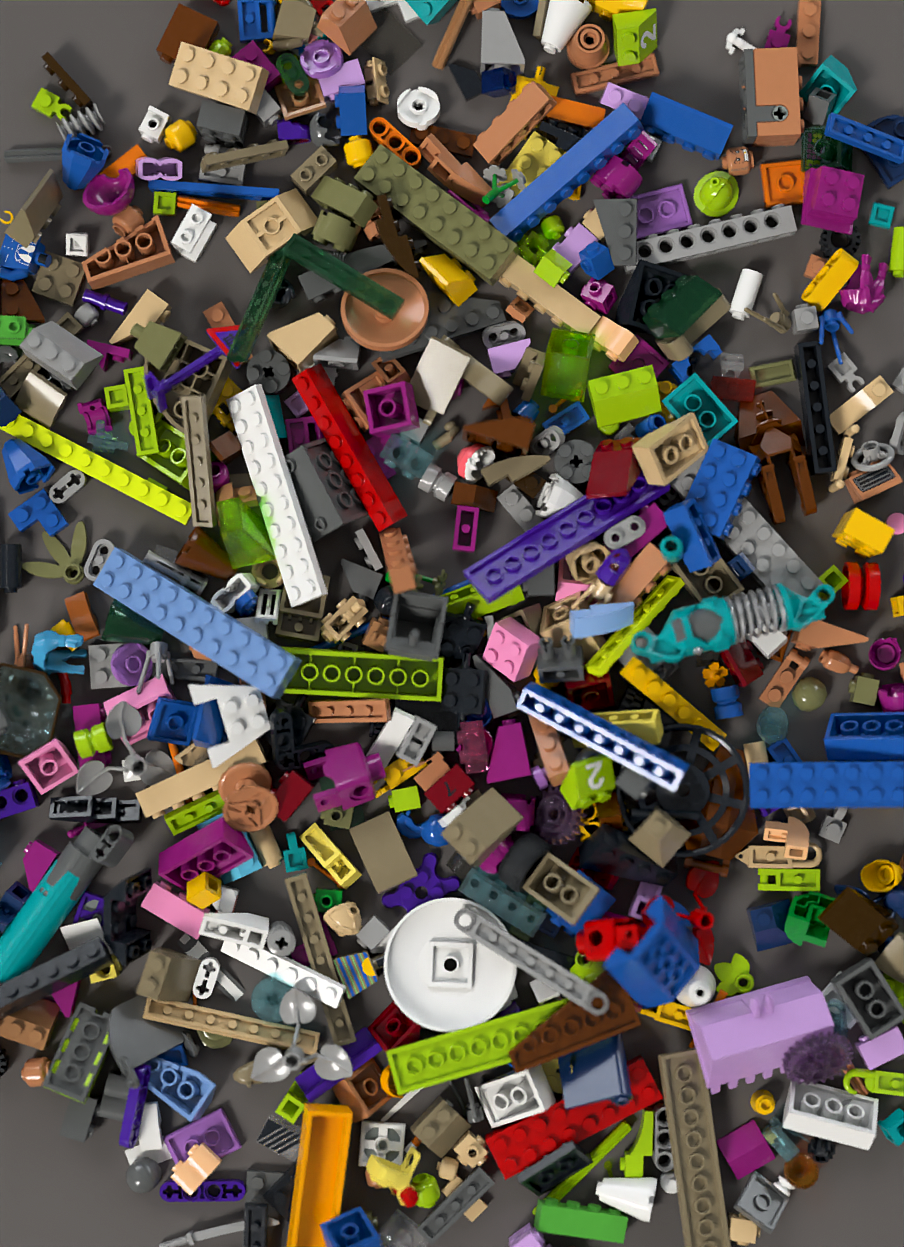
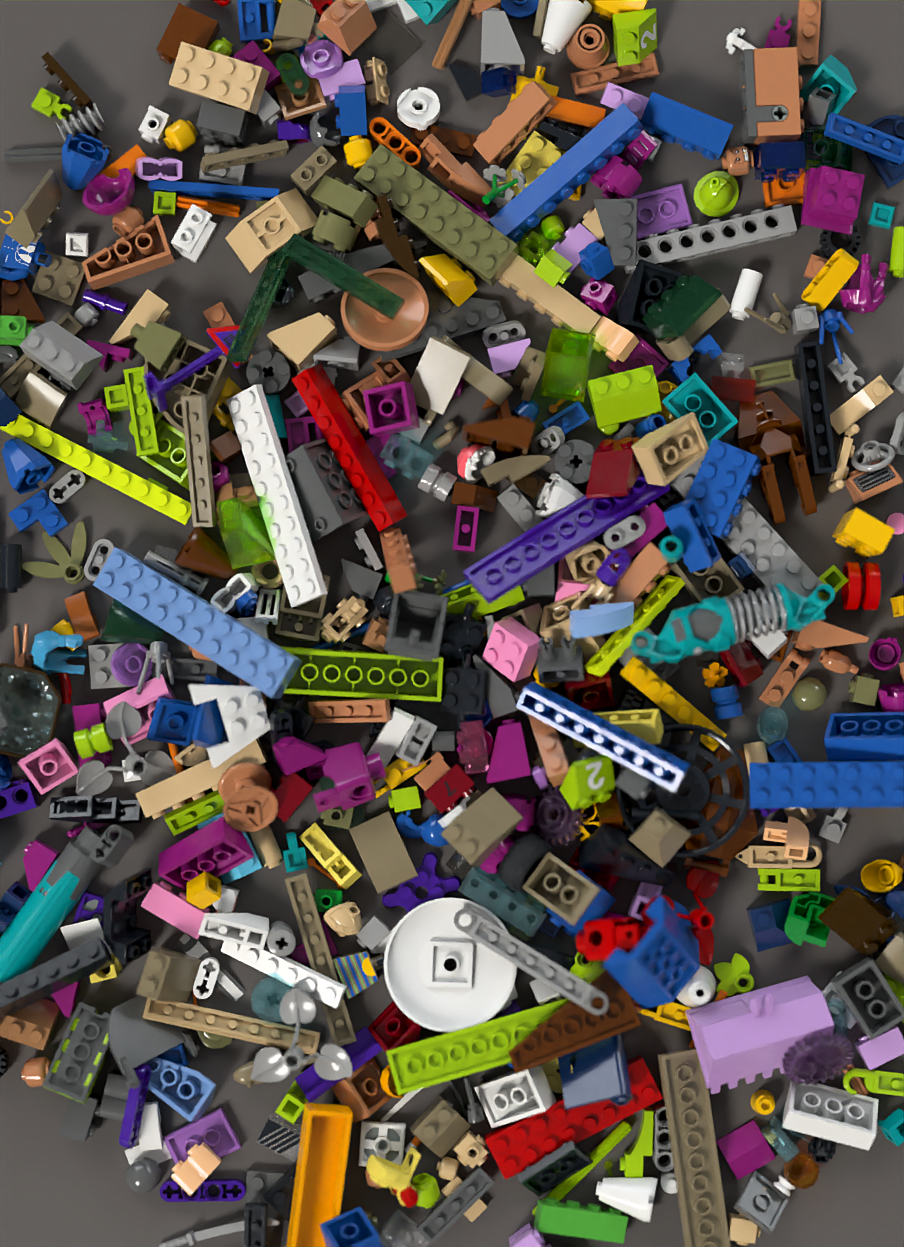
nougat plate [505,296,535,324] -> none
none -> magenta slope [272,736,327,775]
none -> clear blue brick [754,142,805,183]

